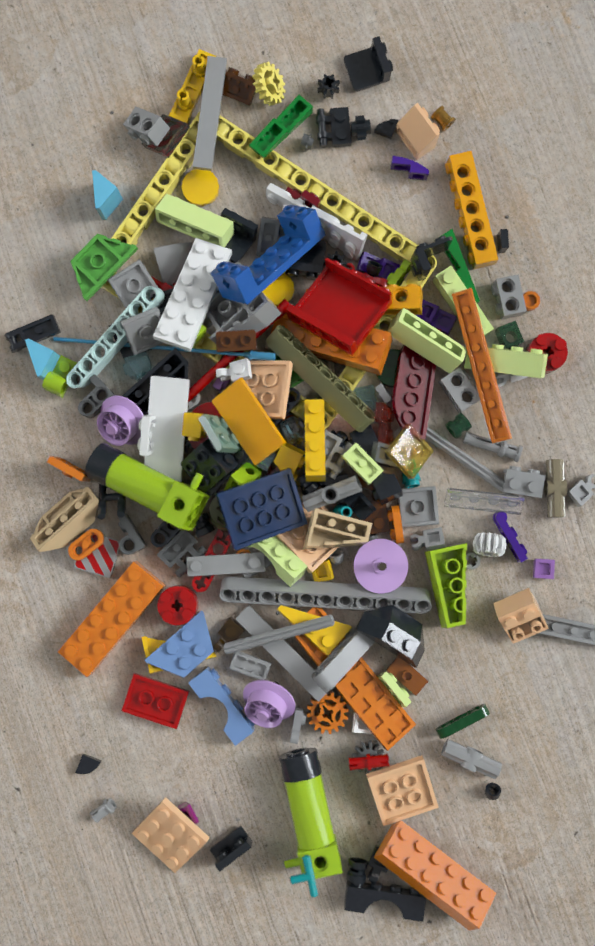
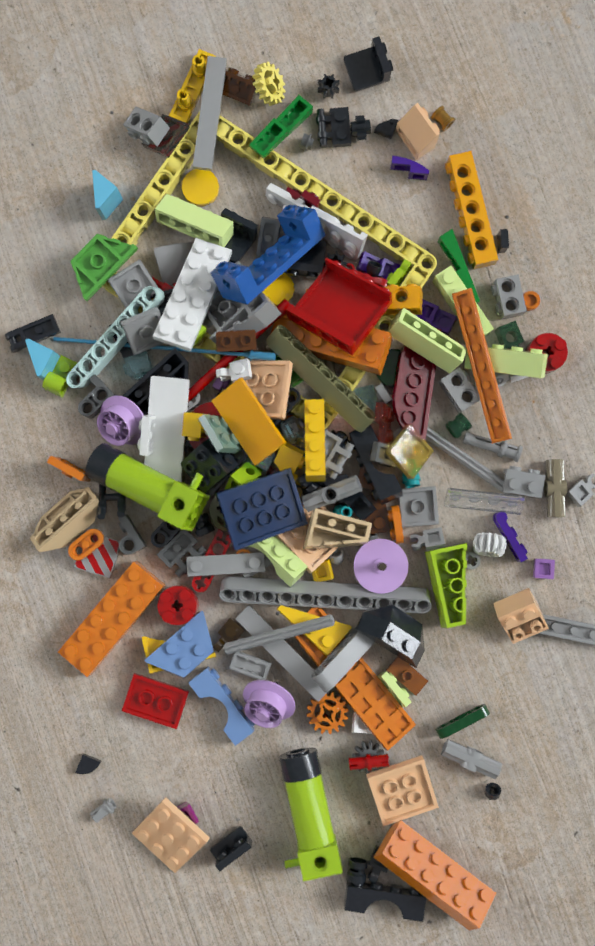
light grey plate [290,707,306,744] -> none
teal piece [290,855,318,898] -> none
yellowish green plate [342,443,383,485] -> none
black bracket [411,236,453,281] -> none

